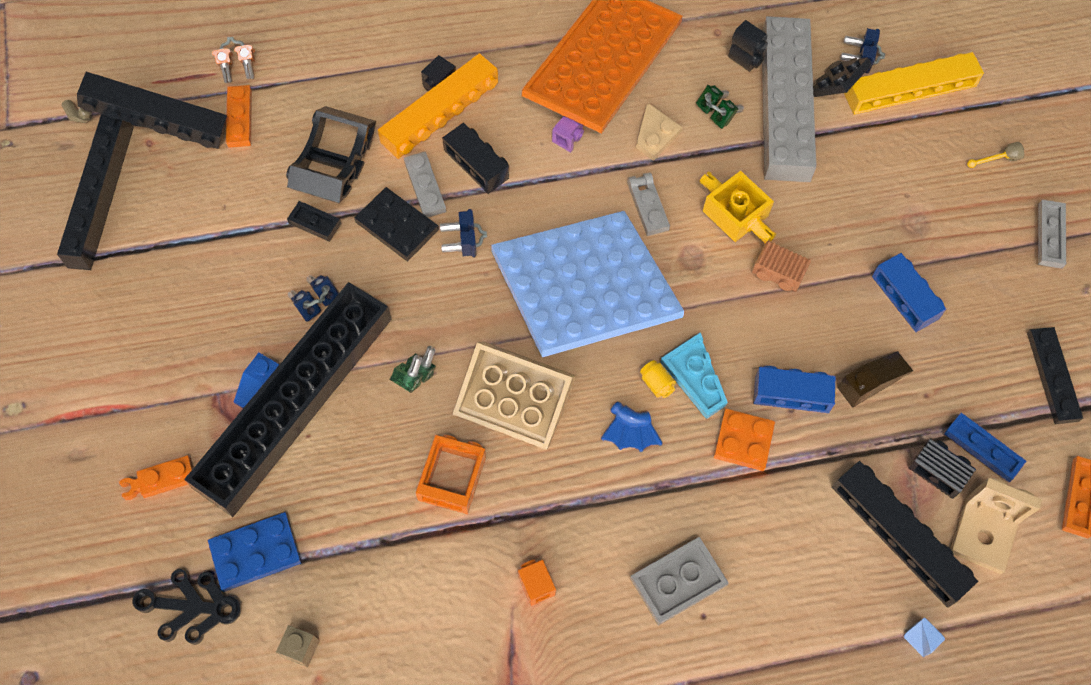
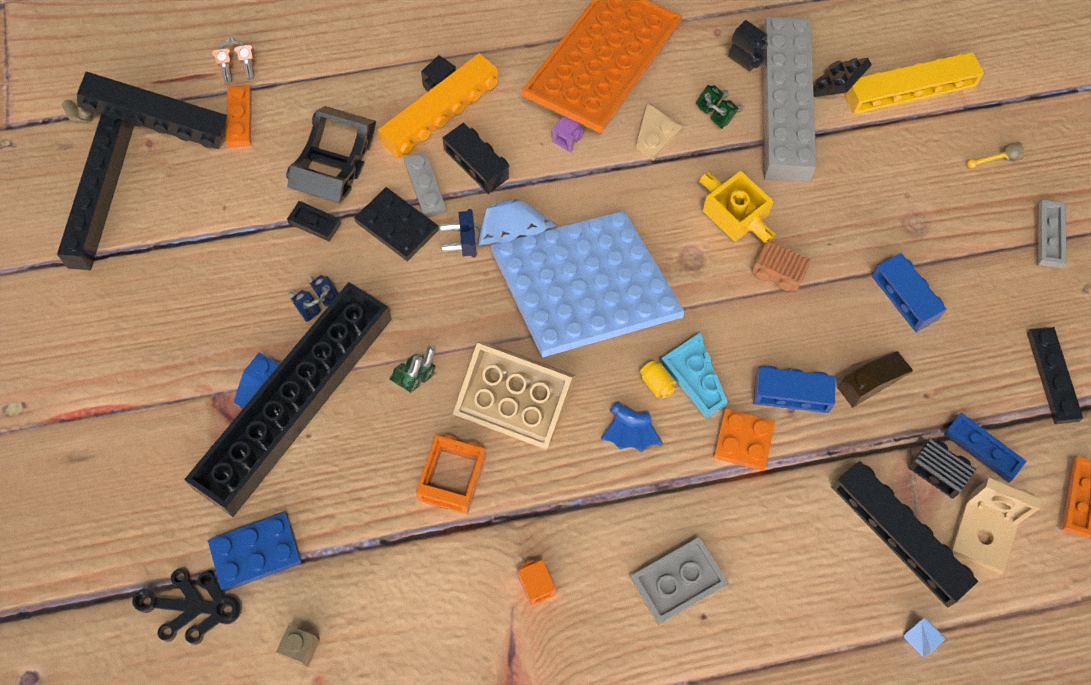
orange plate [119,455,193,500] -> none
light grey plate [627,172,670,236] -> none
piece [840,28,885,73] -> none
none -> light blue piece [478,199,557,246]

